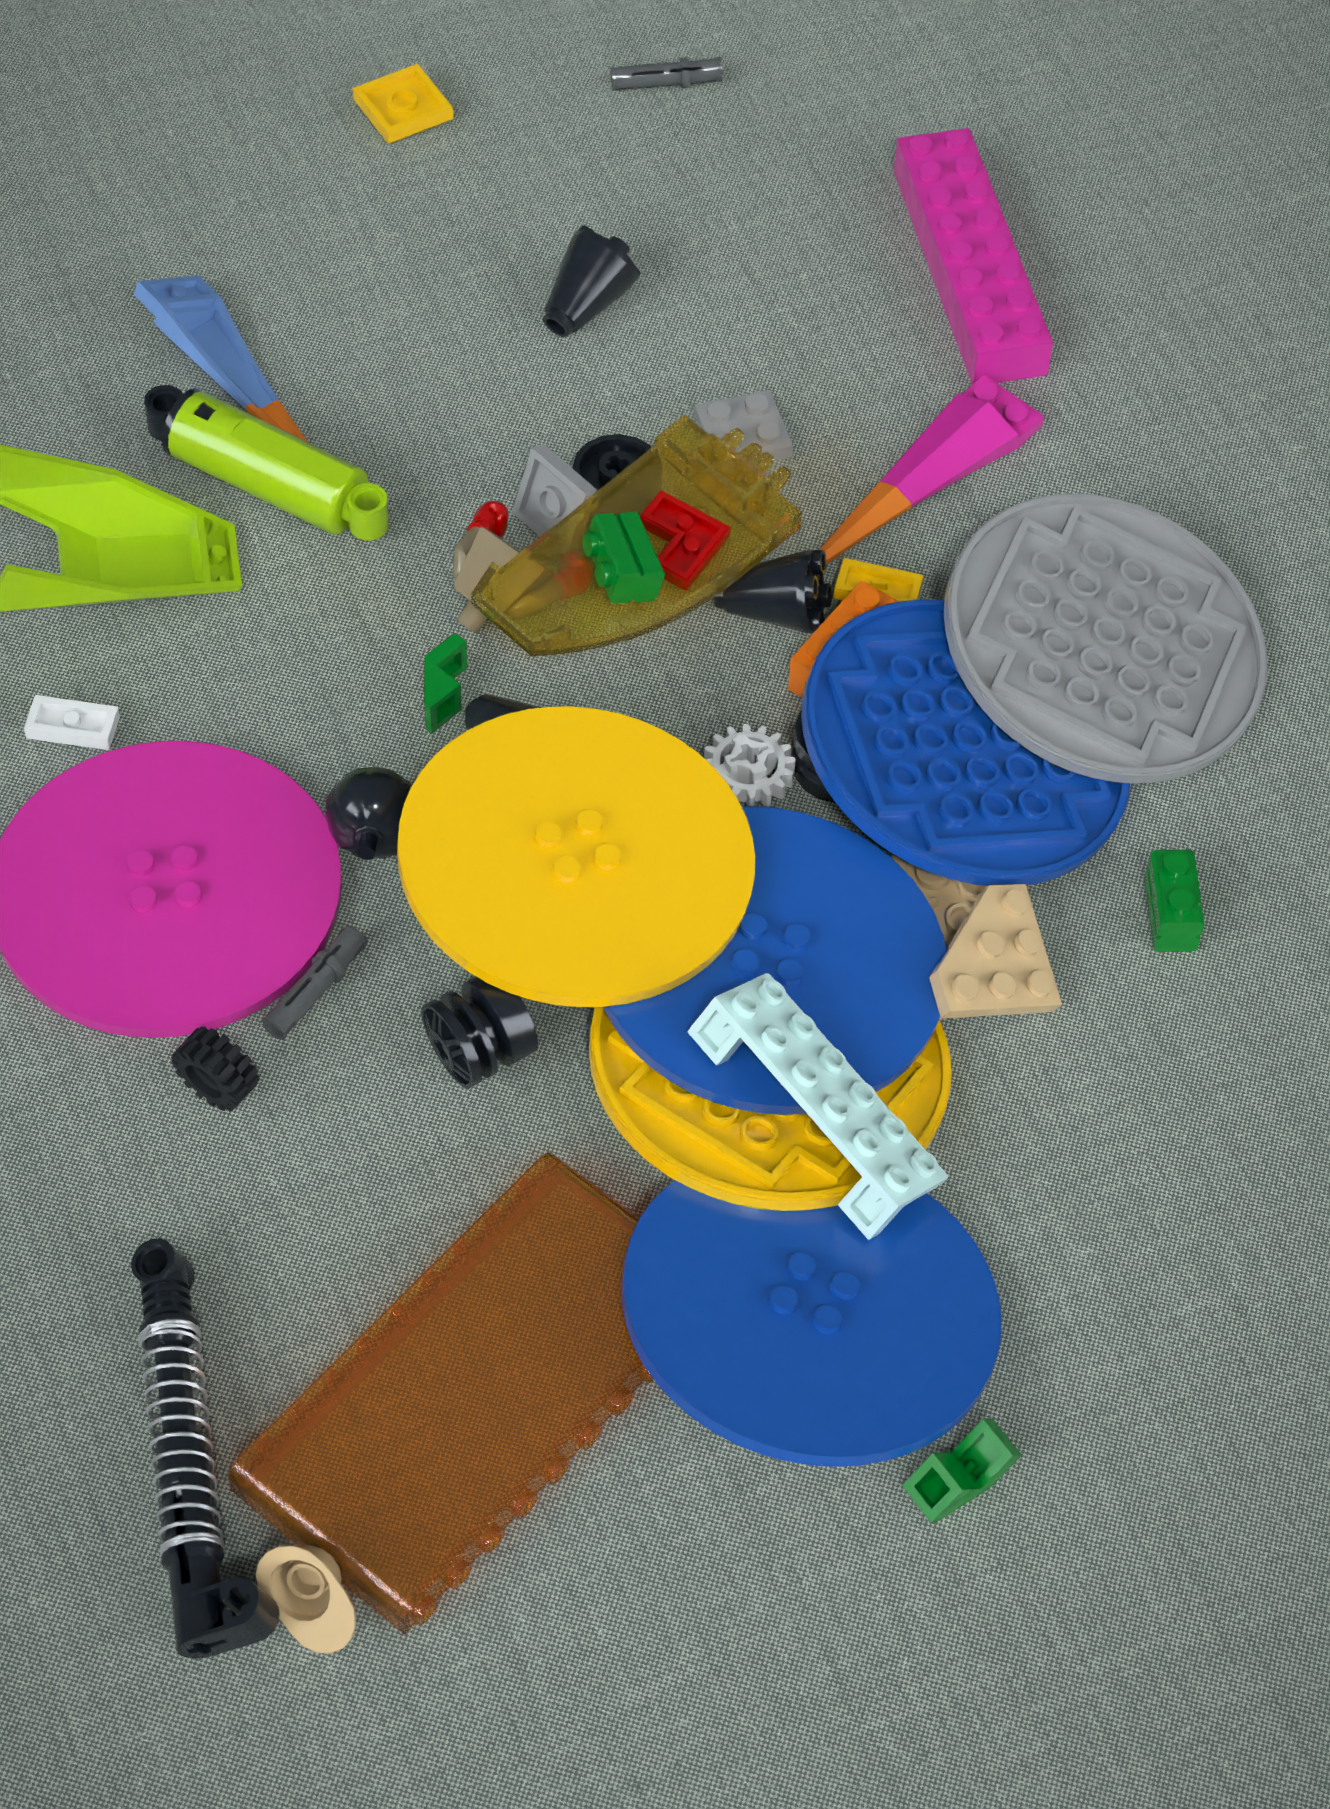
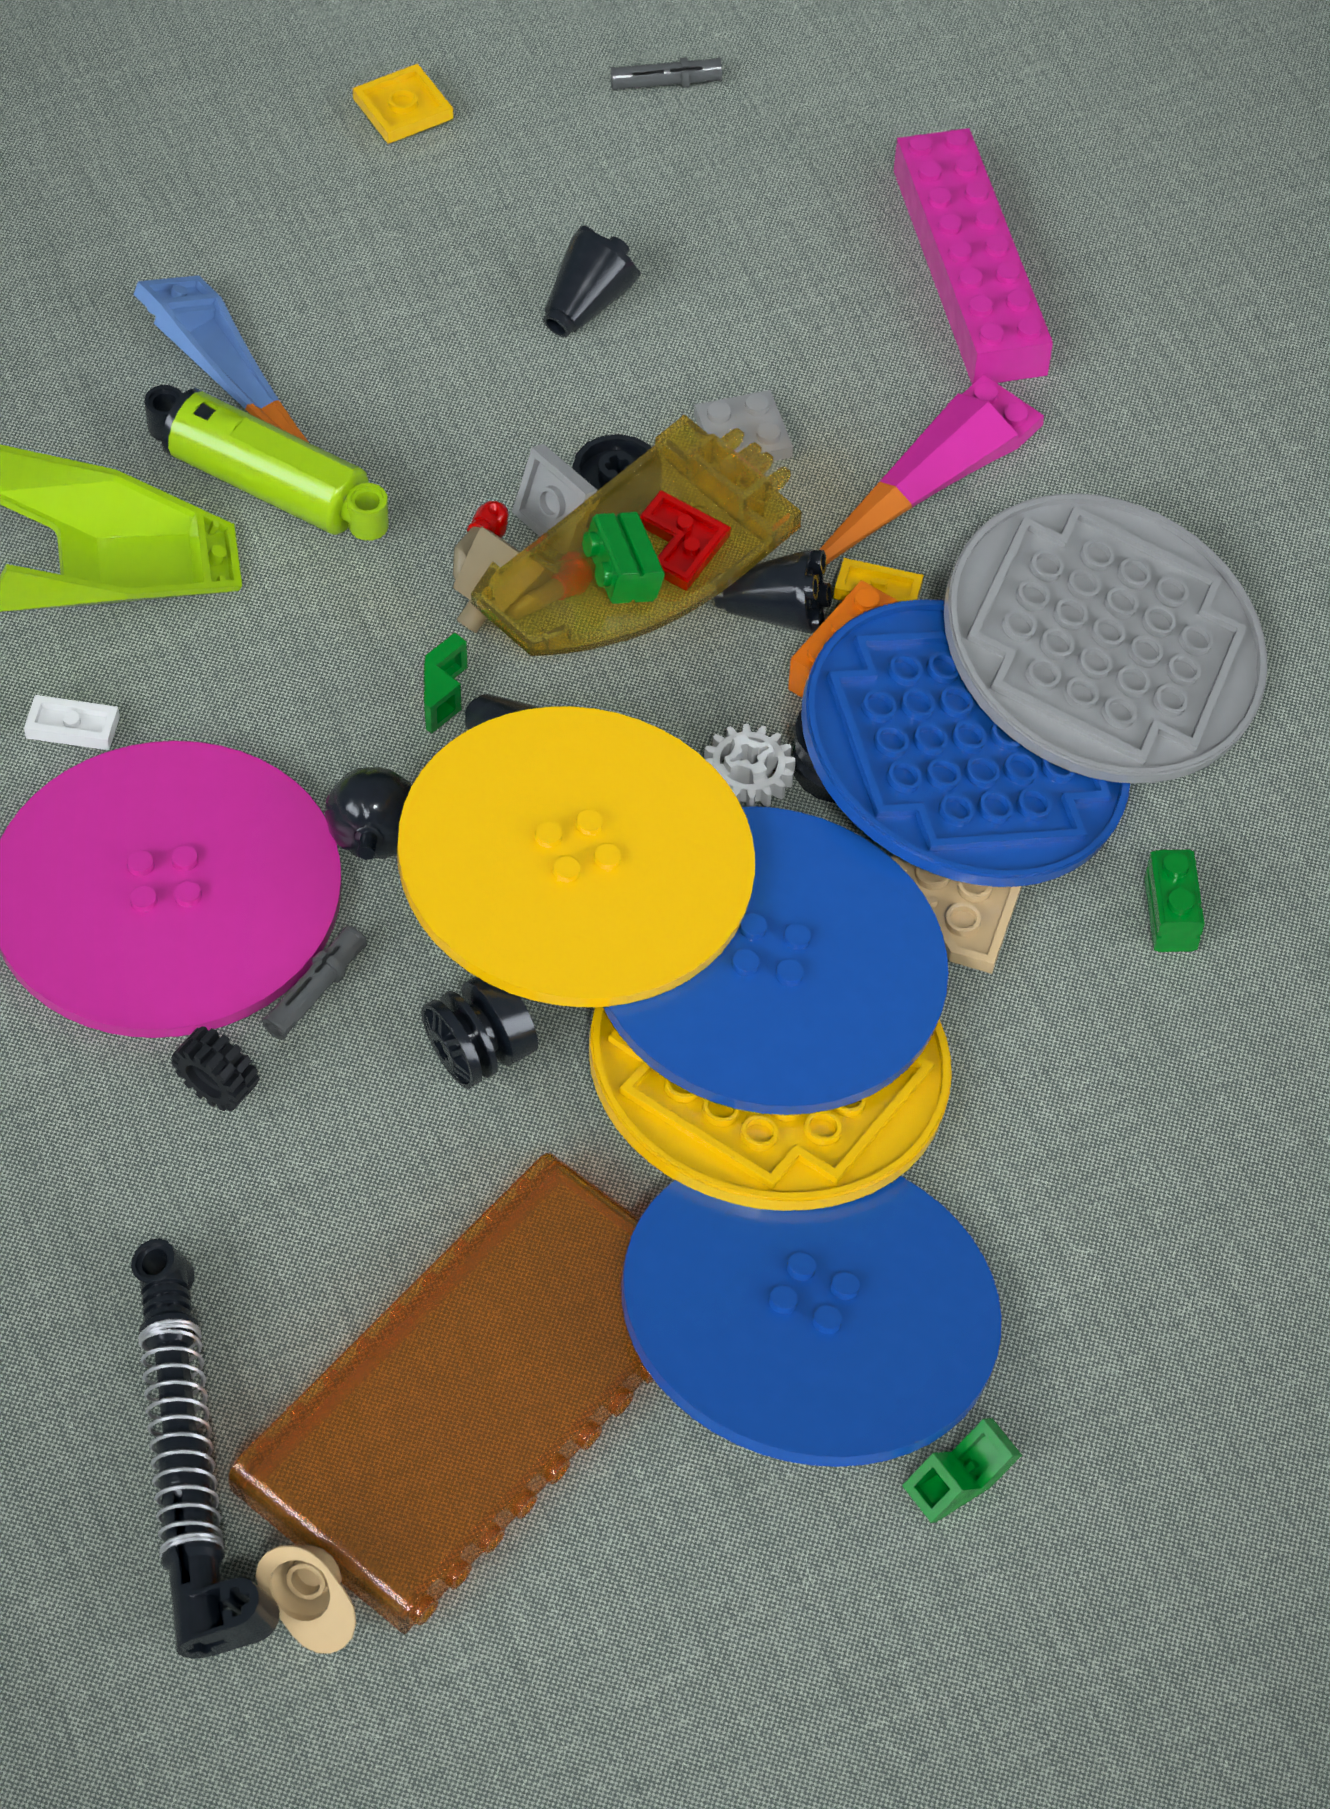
light aqua bracket [687,973,948,1240] -> none
tan plate [929,884,1062,1019] -> none

